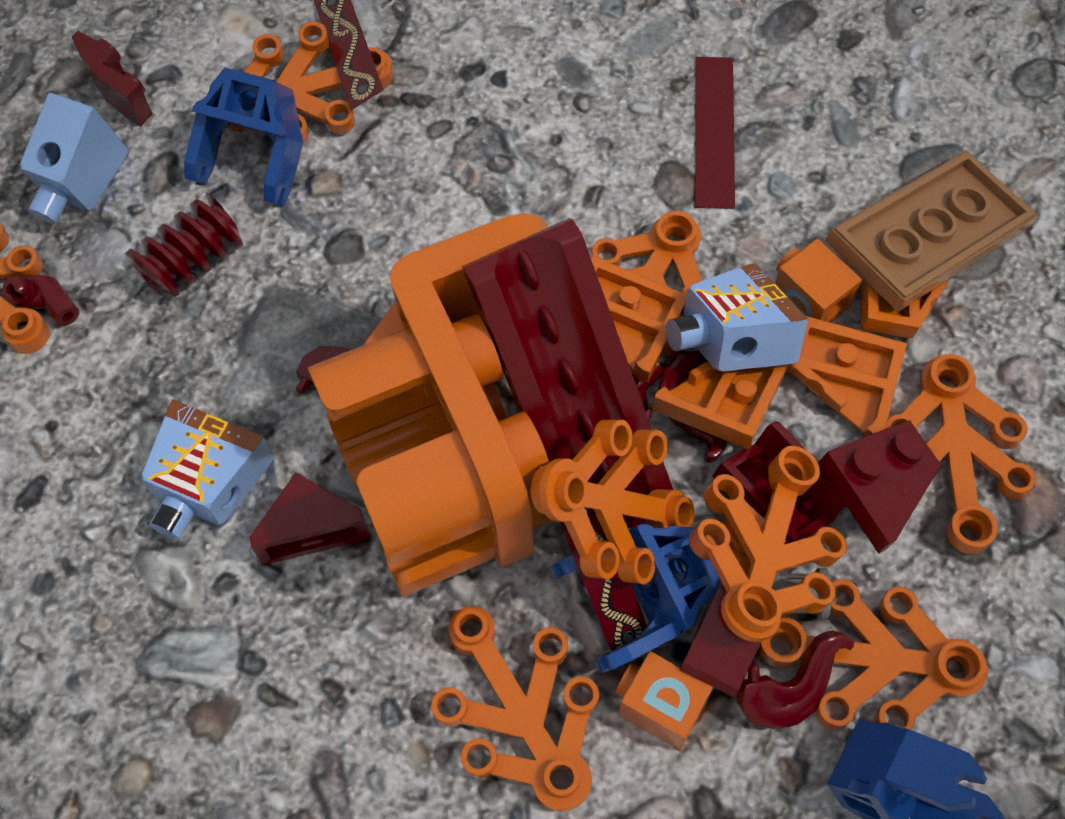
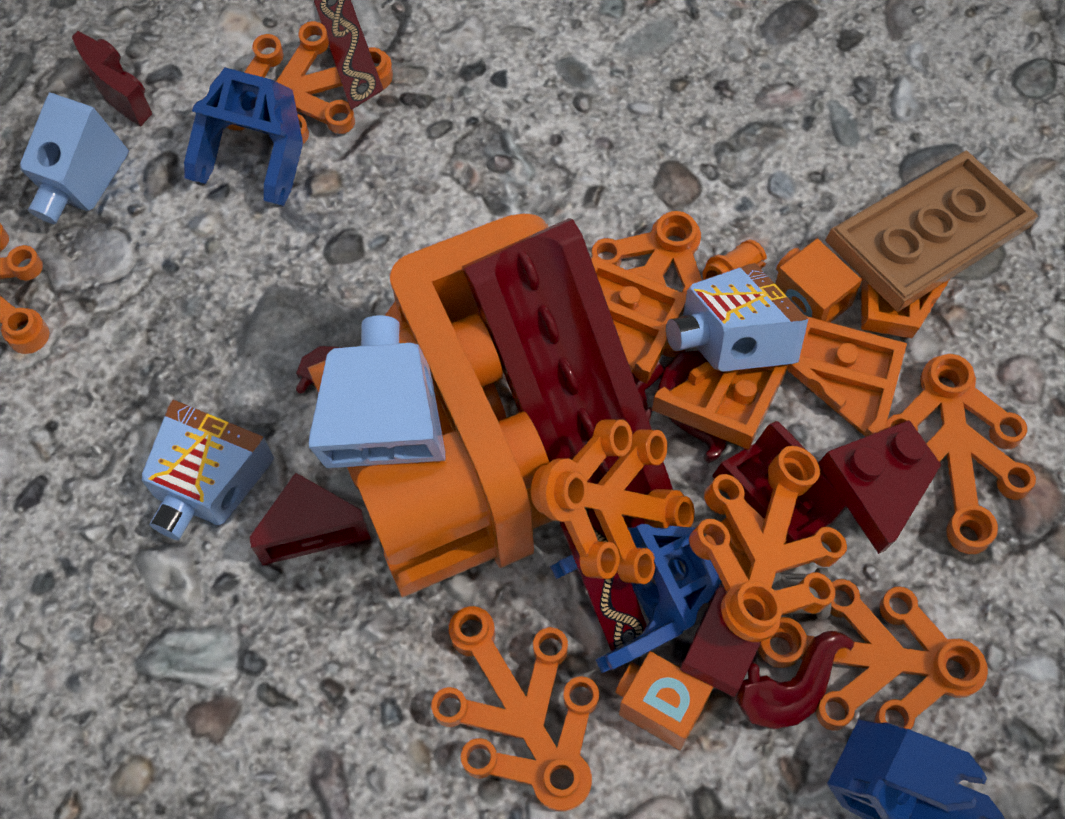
dark red arm [2,275,80,326] -> none
dark red piece [125,192,244,297] -> none
dark red sticker [695,57,735,209] -> none
none -> light blue torso [309,315,445,468]
none -> orange pin [702,239,767,280]

